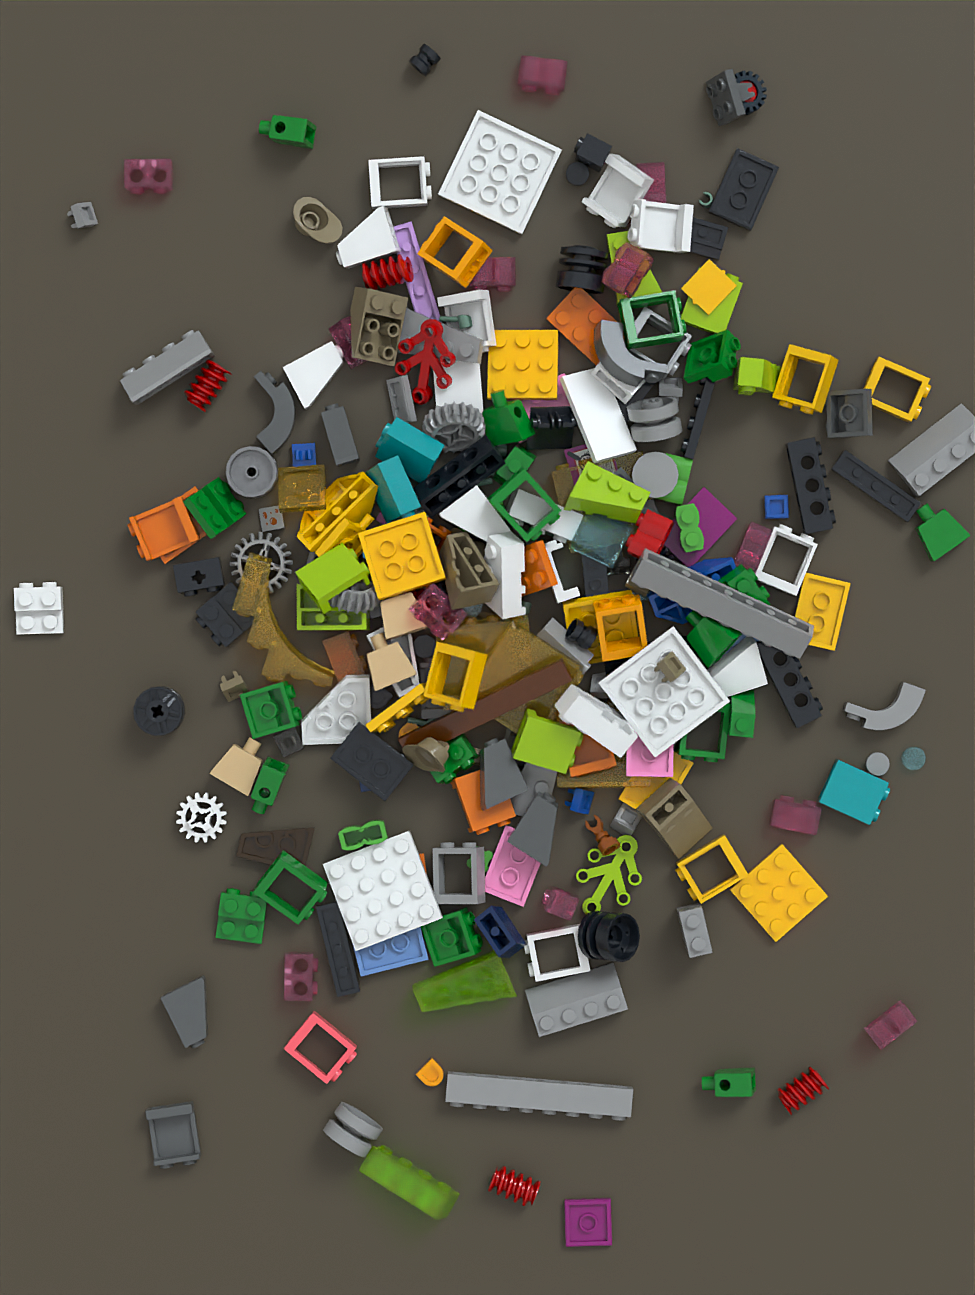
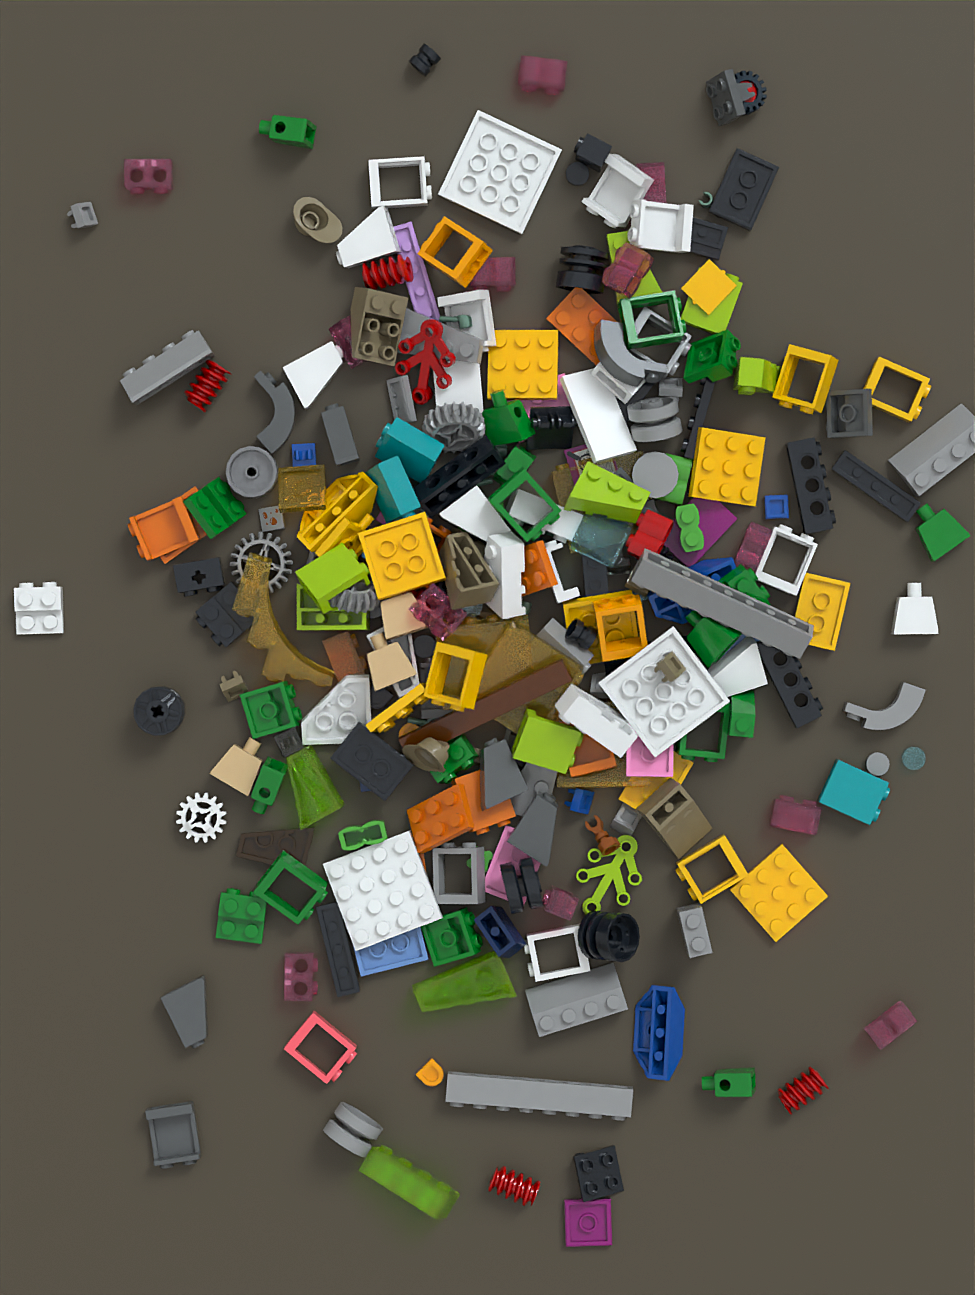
none -> clear neon green wedge [286,745,345,830]
none -> orange plate [407,784,475,854]
none -> black wheel [500,857,543,915]
none -> black hinge [573,1145,624,1202]
none -> blue wedge [633,985,685,1081]
none -> yellow plate [688,427,765,507]
none -> white torso [891,583,938,634]

